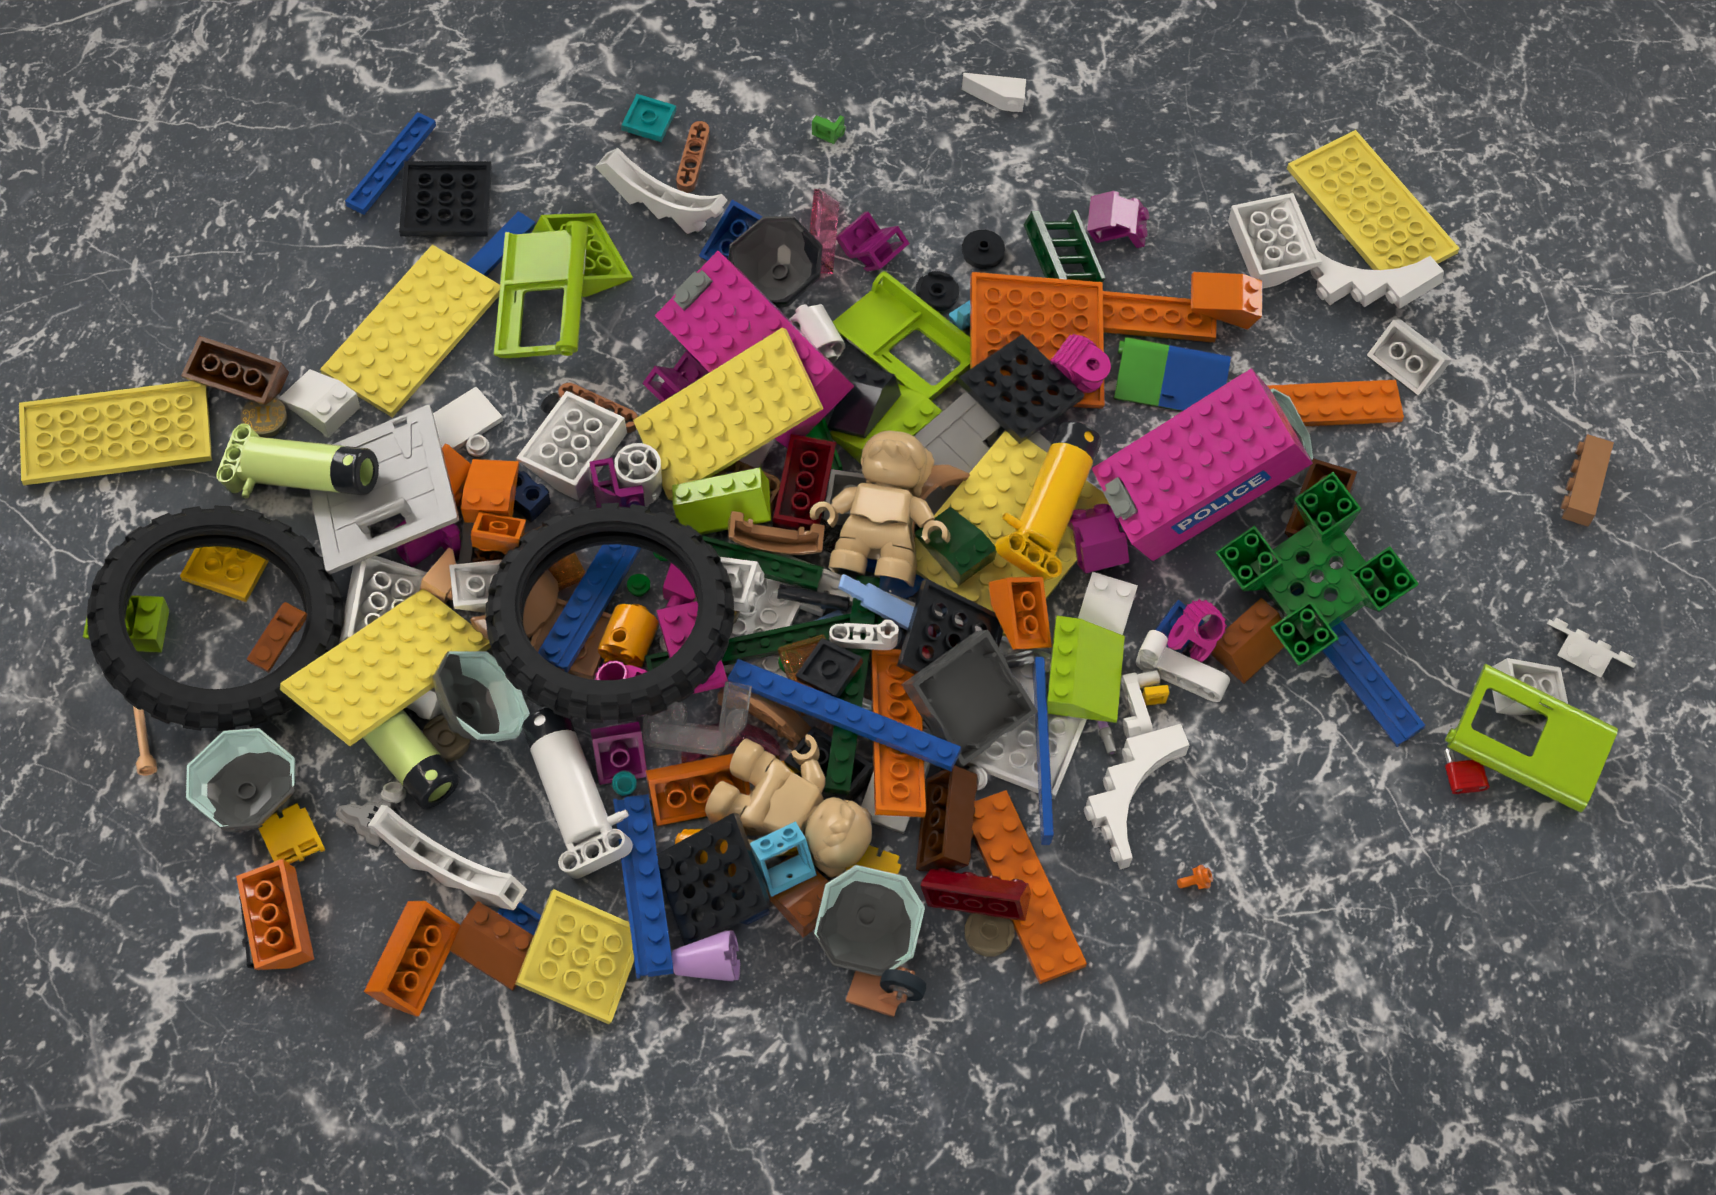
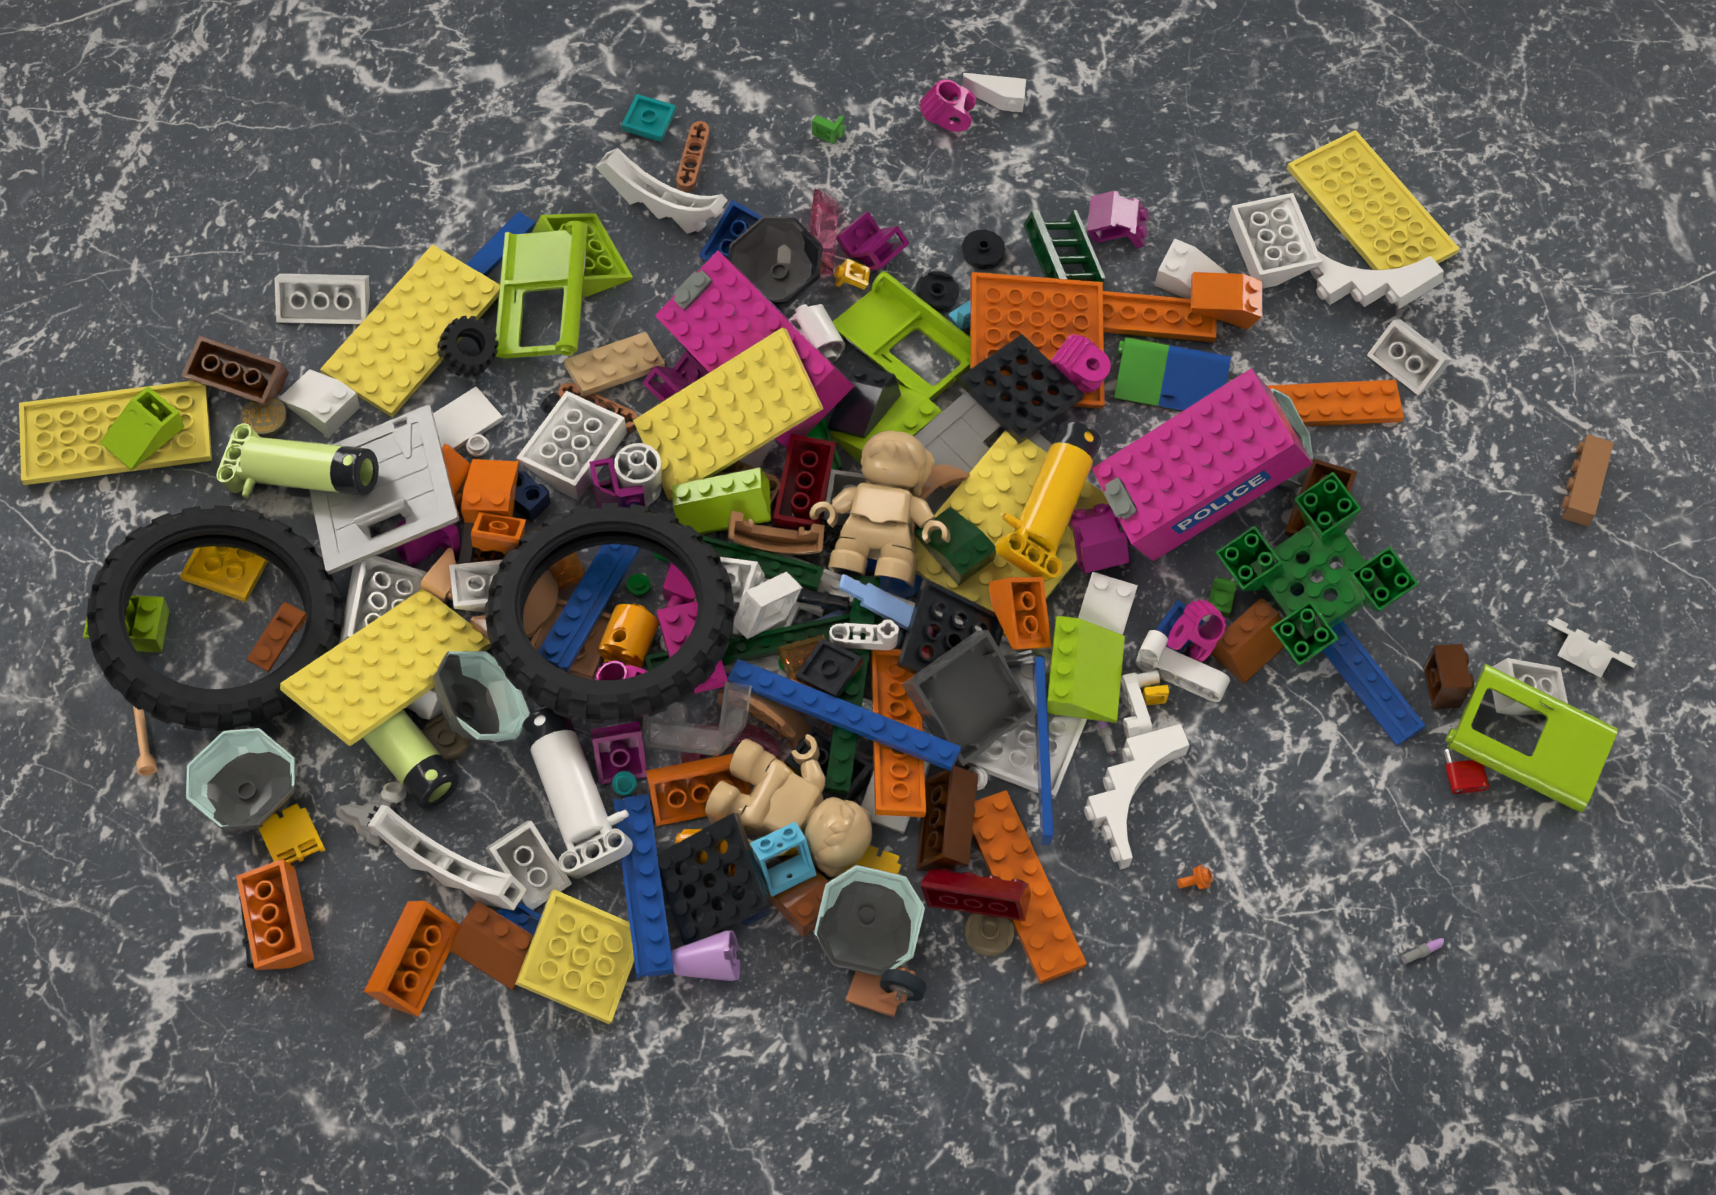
blue plate [345,112,436,215] -> none
black piece [399,161,492,237] -> none
none -> lime slope [100,386,185,471]
none -> white slope [274,274,370,324]
none -> black tyre [437,316,499,377]
none -> white slope [486,821,572,910]
none -> tan plate [564,332,665,397]
none -> white window [733,572,802,639]
none -> yellow bracket [834,258,870,290]
none -> dark pink piece [919,79,976,132]
none -> white slope [1154,239,1227,299]
none -> bright green bracket [1208,578,1237,618]
none -> light grey piece [1401,938,1444,964]
none -> reddish brown brick [1423,644,1474,709]

